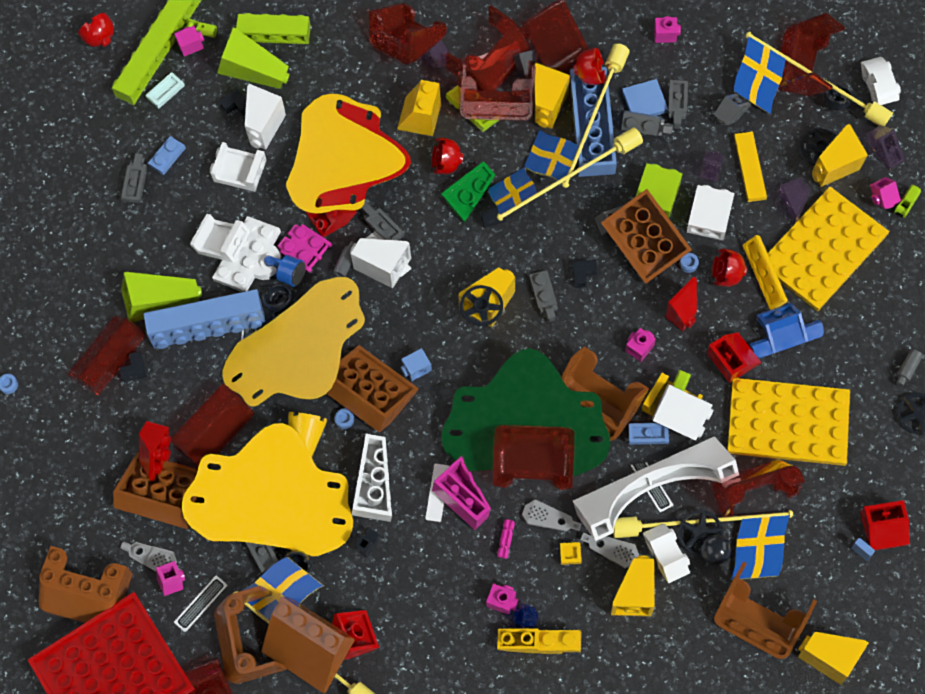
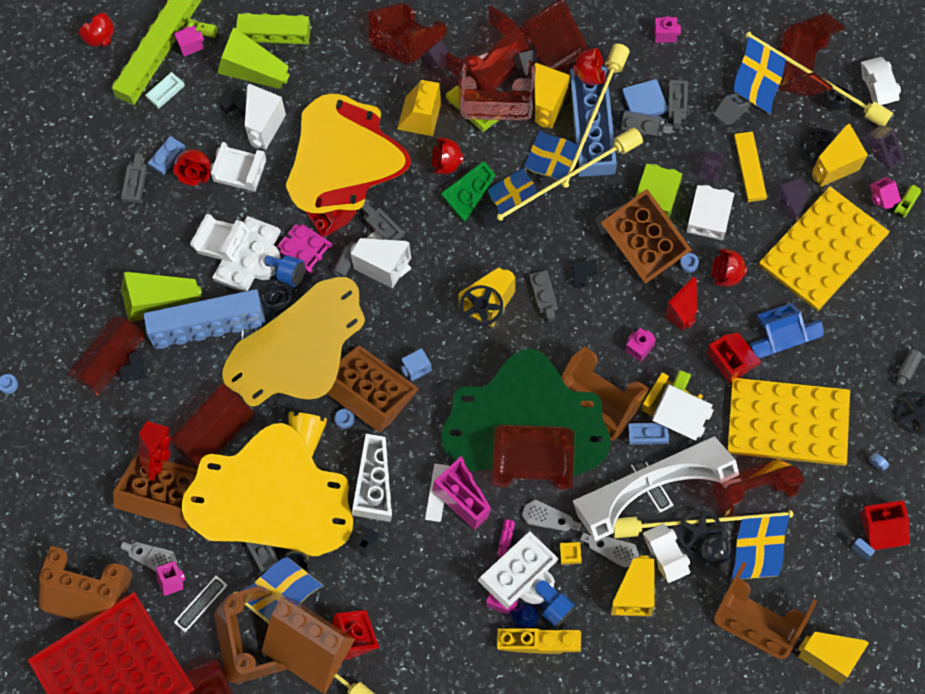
yellow tile [743,235,788,310] -> none
none -> red cylinder [173,149,211,186]
none -> white plate [478,532,575,627]
none -> medium blue tile [869,453,889,471]

